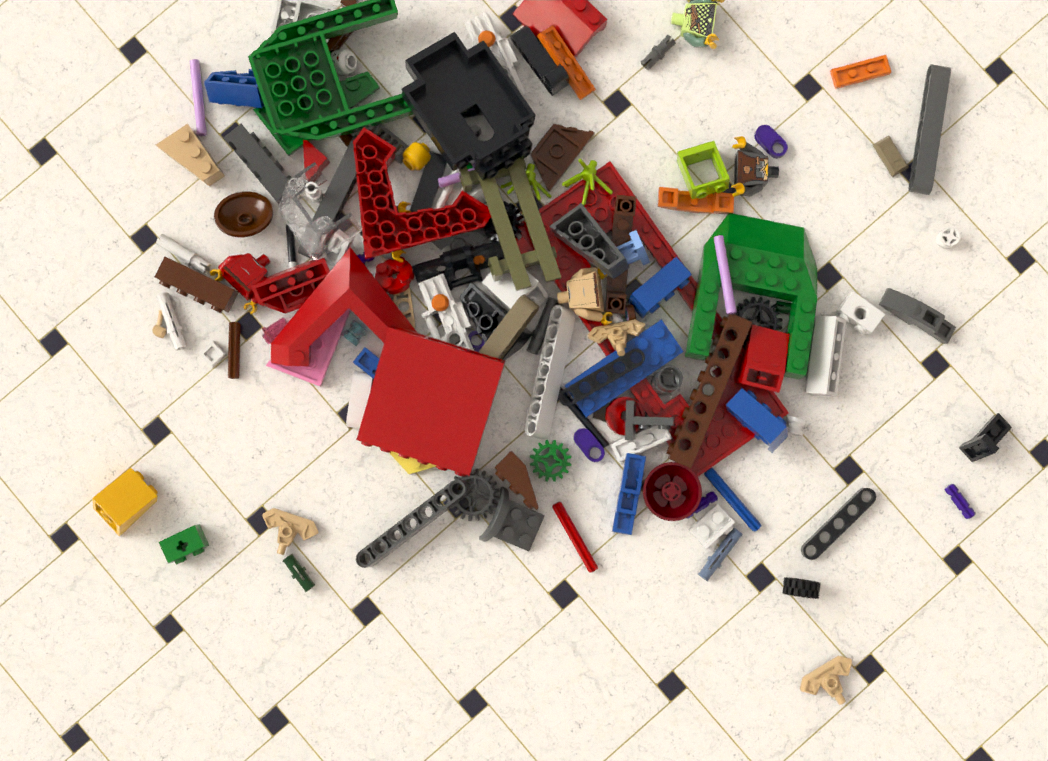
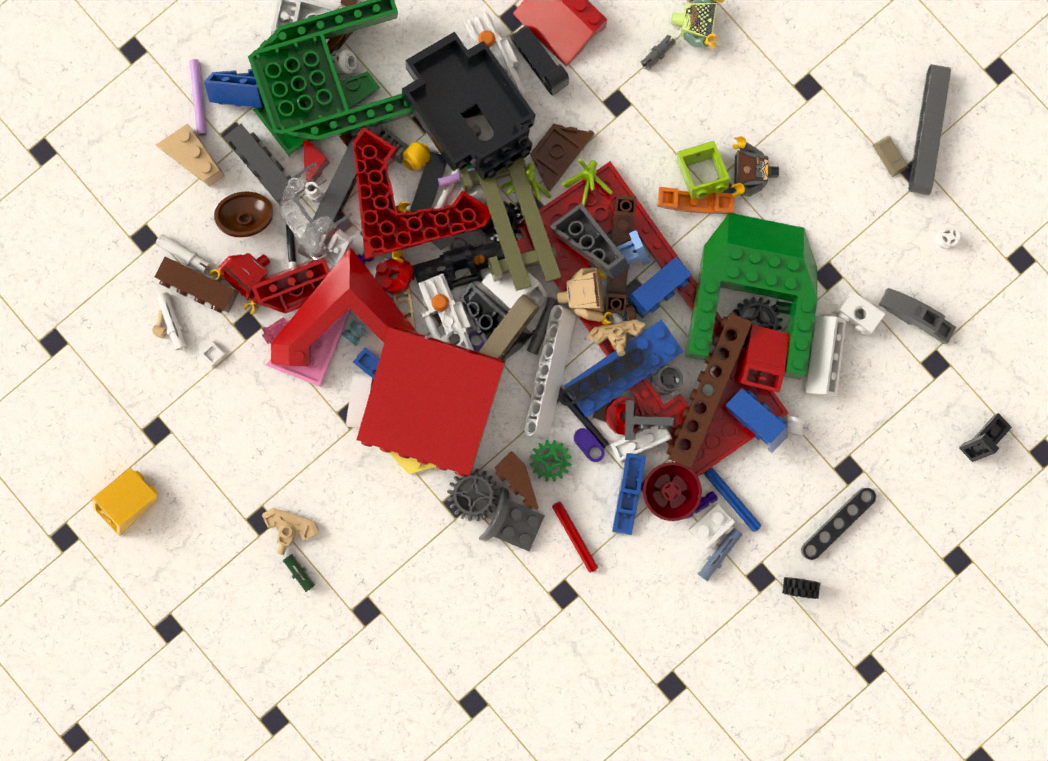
green brick [159,524,209,565] -> none
reddish brown axle [228,322,240,379] -> none
dark grey beam [356,480,471,568] -> none
orange tile [537,25,596,100] -> none
lavender piece [714,235,737,315] -> none
dark purple piece [754,125,788,159] -> none
tan piece [800,655,852,705] -> none
orange tile [830,55,891,89] -> none
dark purple axle [945,484,976,519] -> none

